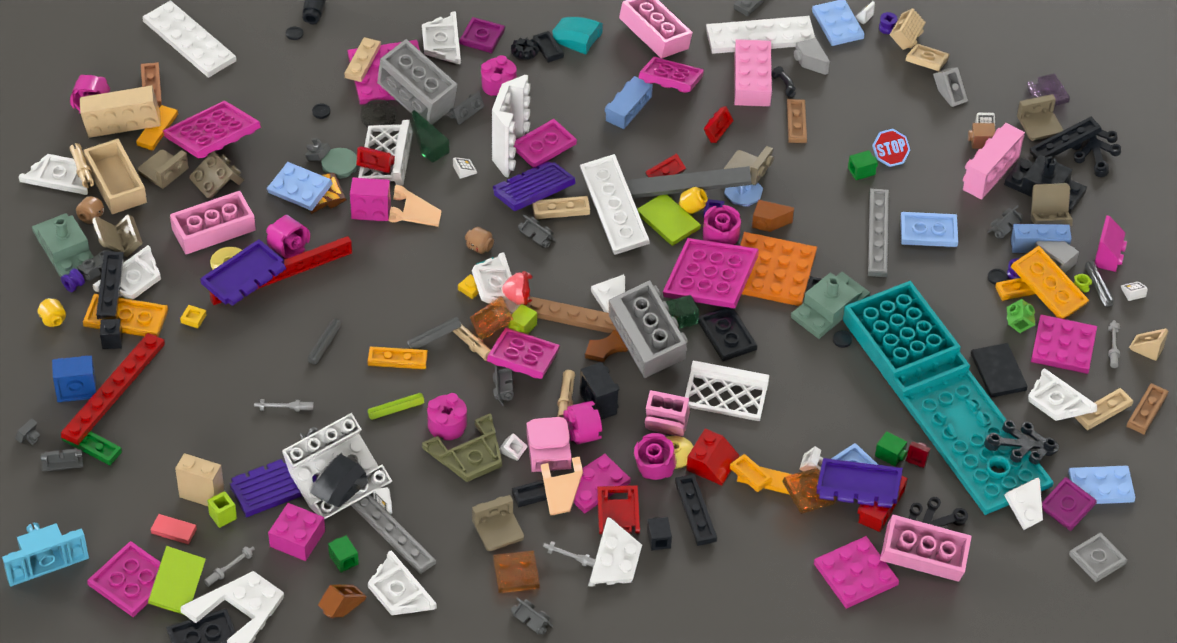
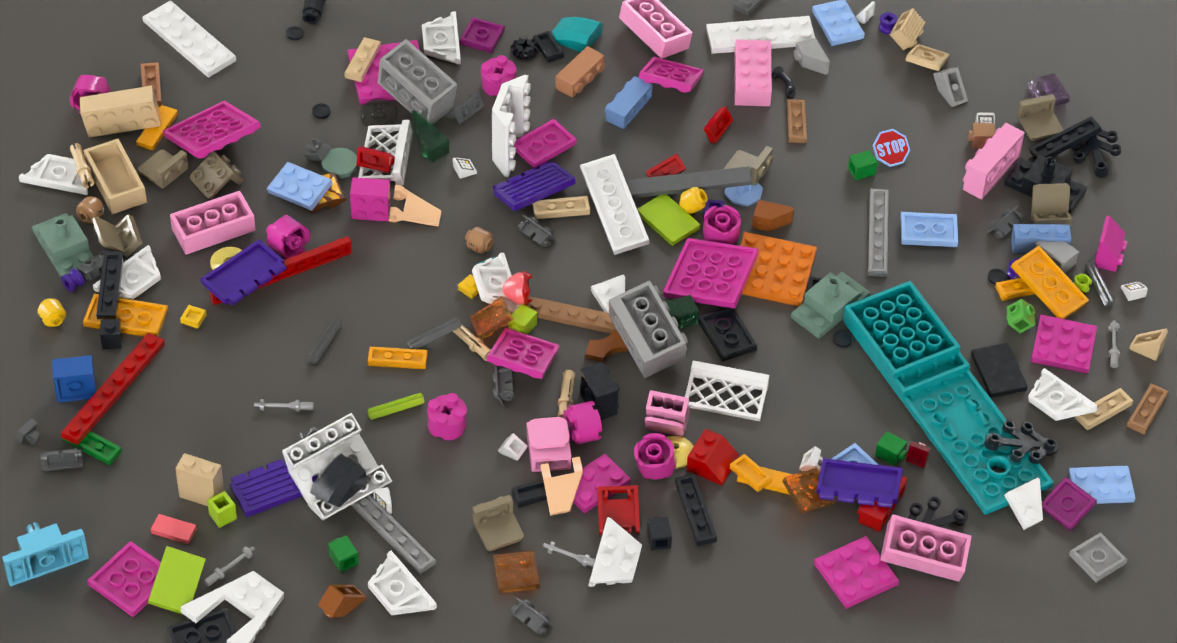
dark pink brick [268,503,325,561] -> none
olive wing [422,413,502,482] -> none
none -> nougat brick [555,46,605,98]

